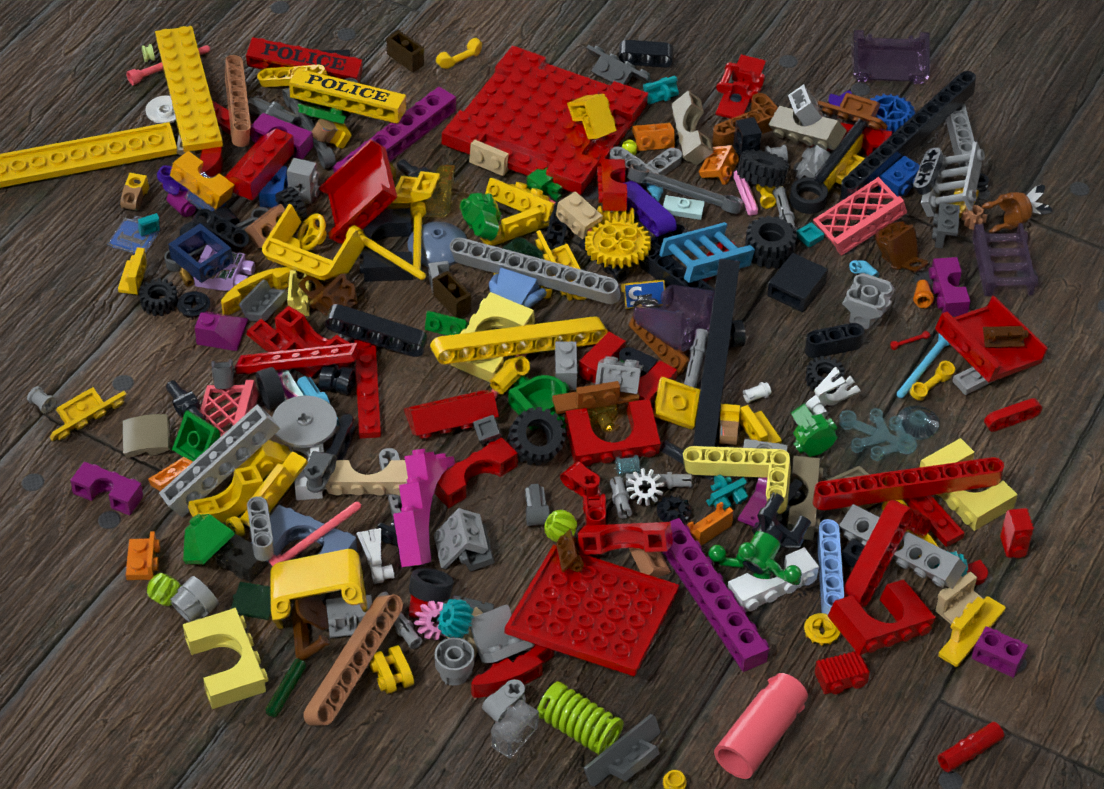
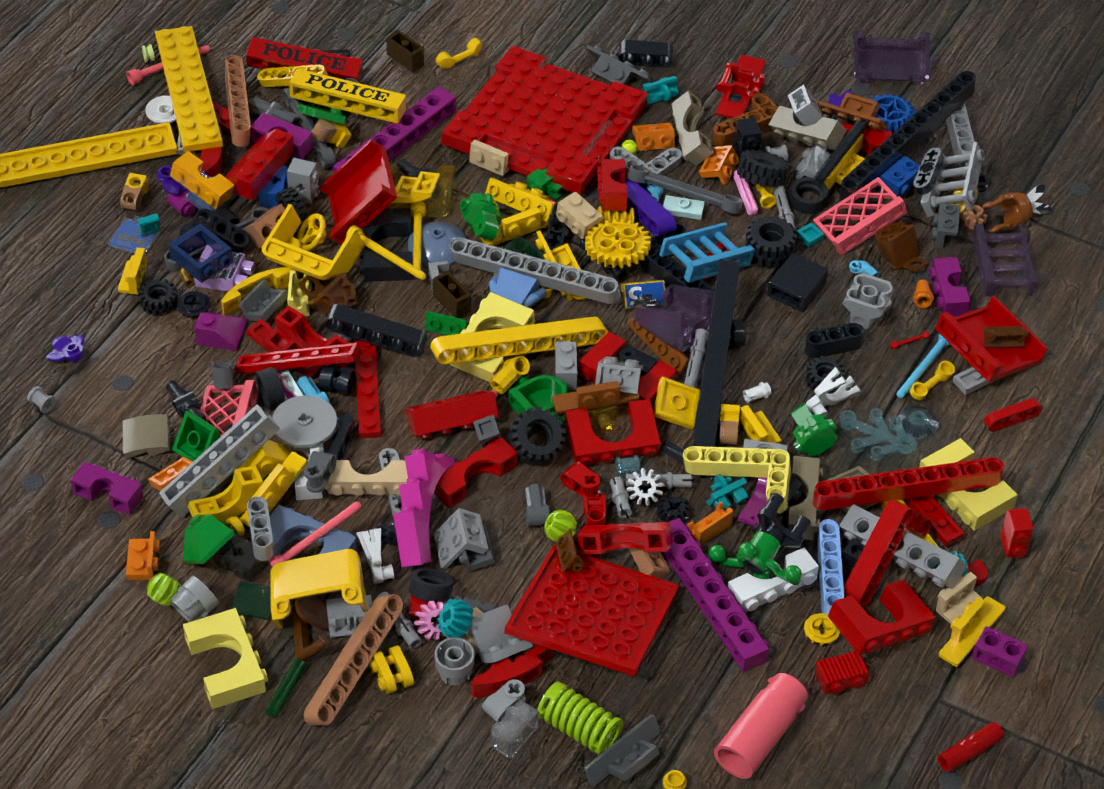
yellow bracket [50,387,127,441] -> none
yellow brick [567,94,616,139] -> none
none -> dark purple plate [46,334,85,362]

